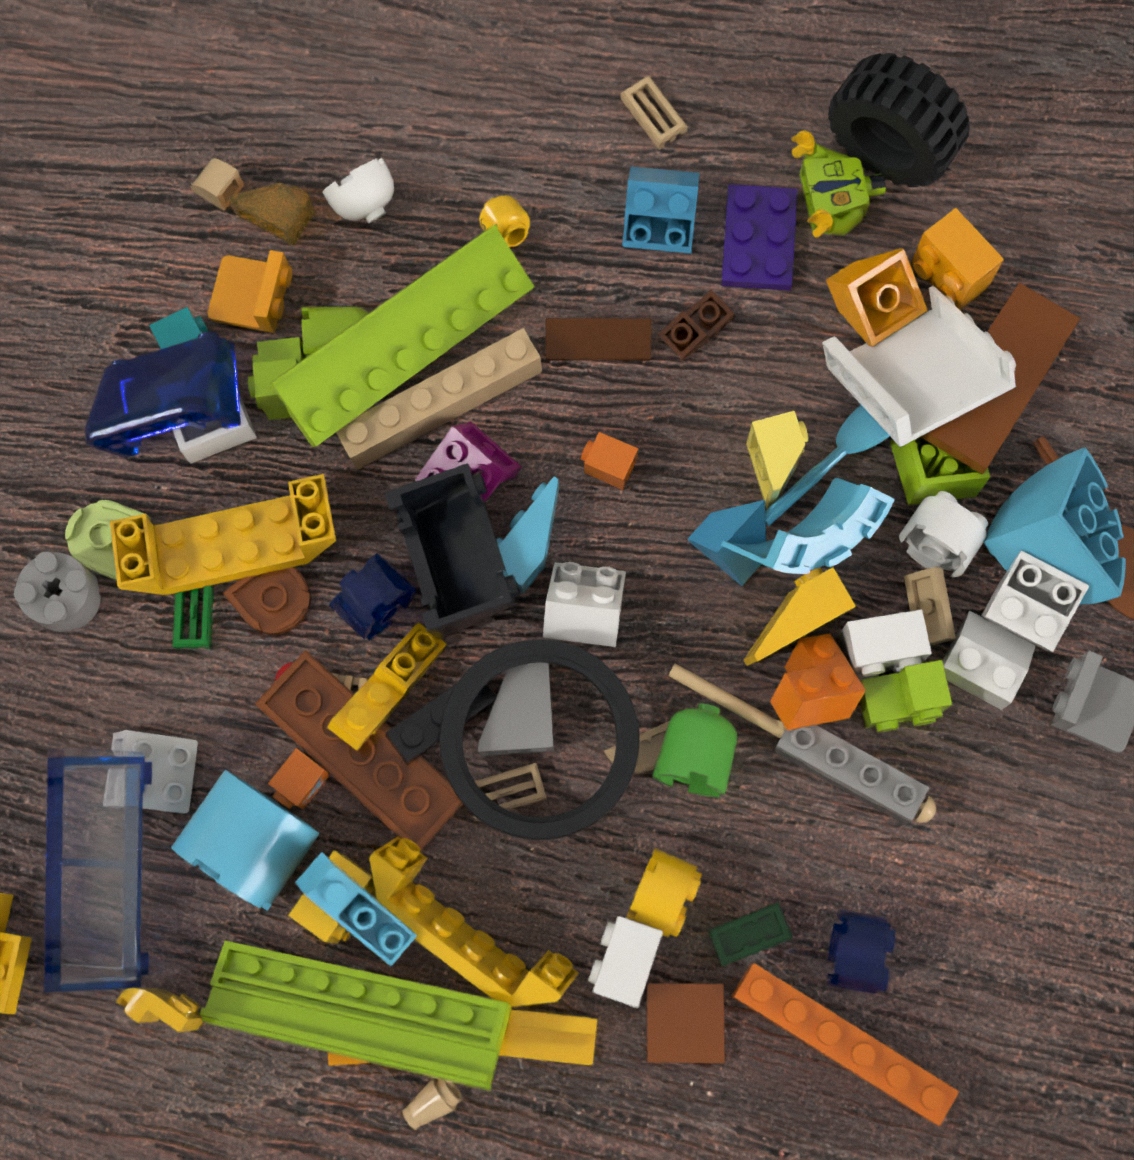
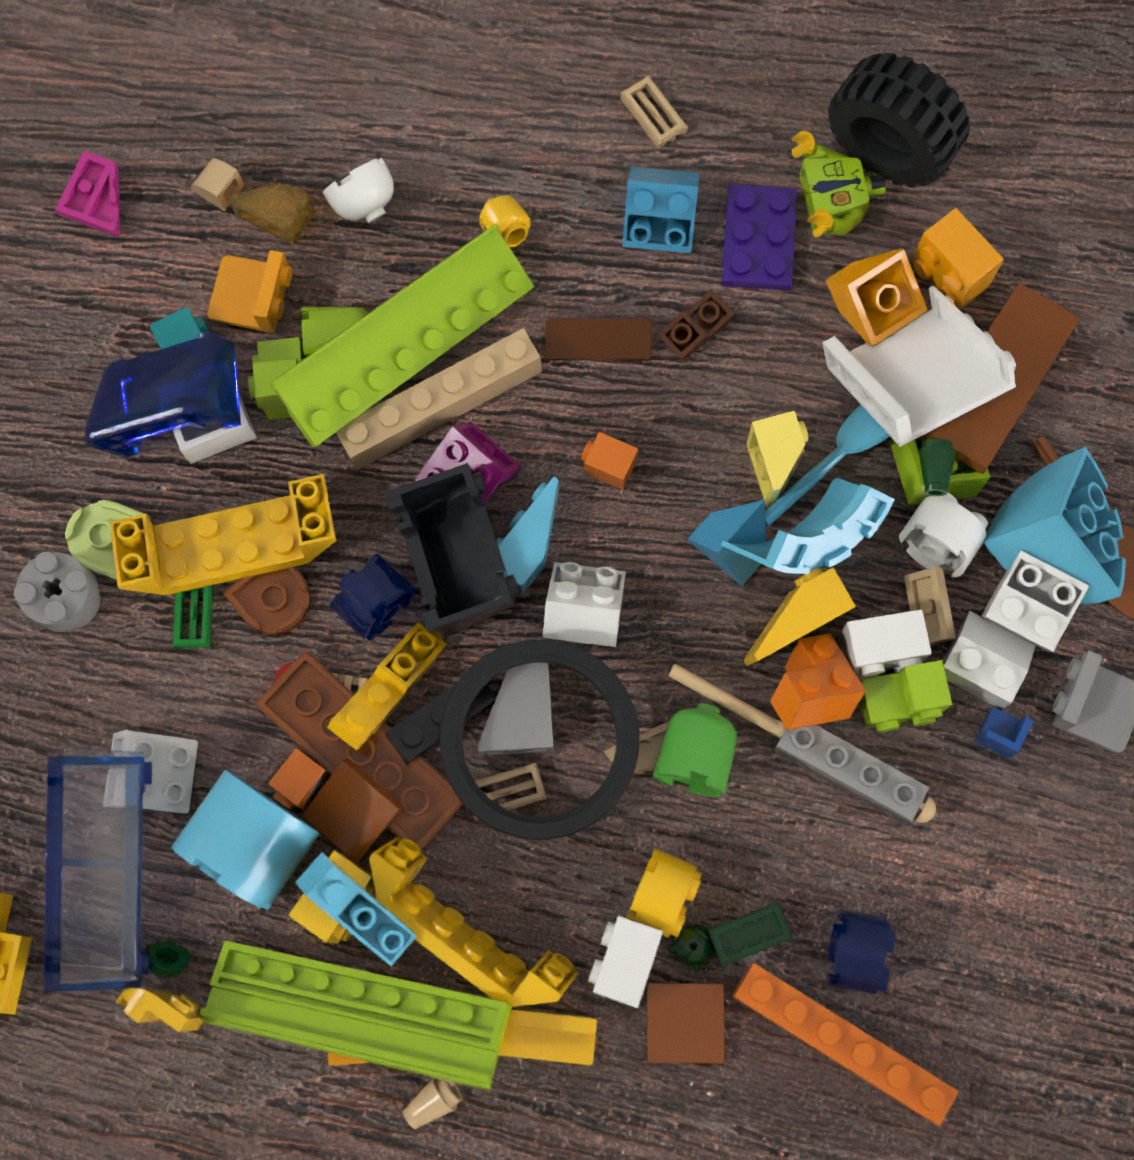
none -> dark pink wing [55,151,120,237]
none -> dark green animal [145,940,191,978]
none -> dark orange tile [302,758,403,864]
none -> dark green animal [668,924,716,971]
none -> dark green cone [919,439,956,496]
none -> blue panel [975,707,1033,758]

